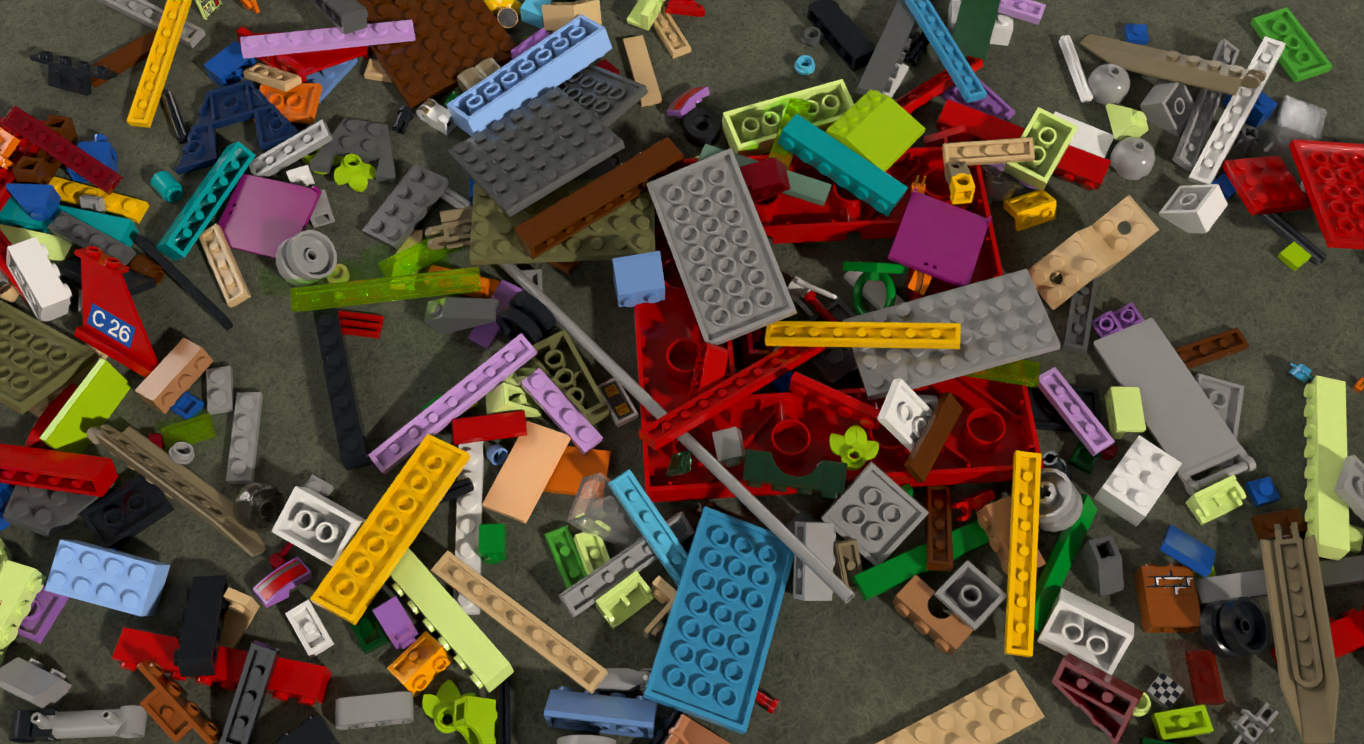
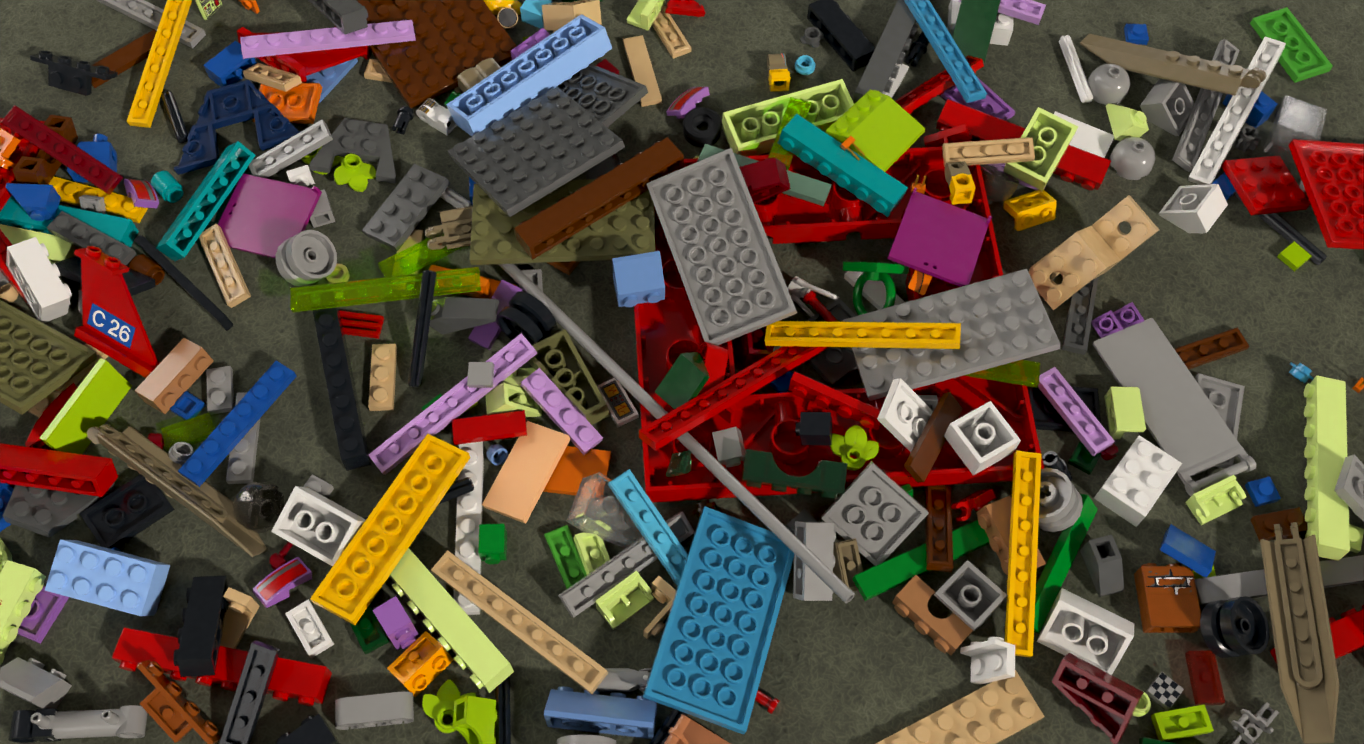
none -> slope [124,179,159,209]
none -> blue plate [178,361,297,487]
none -> tan plate [368,344,397,411]
none -> black axle [408,270,436,387]
none -> light grey tile [467,362,495,388]
none -> dark green slope [655,352,710,409]
none -> leg [767,53,791,92]
none -> black brick [795,412,833,445]
none -> piece [840,136,865,161]
none -> white brick [944,401,1021,476]
none -> white bracket [960,637,1015,685]

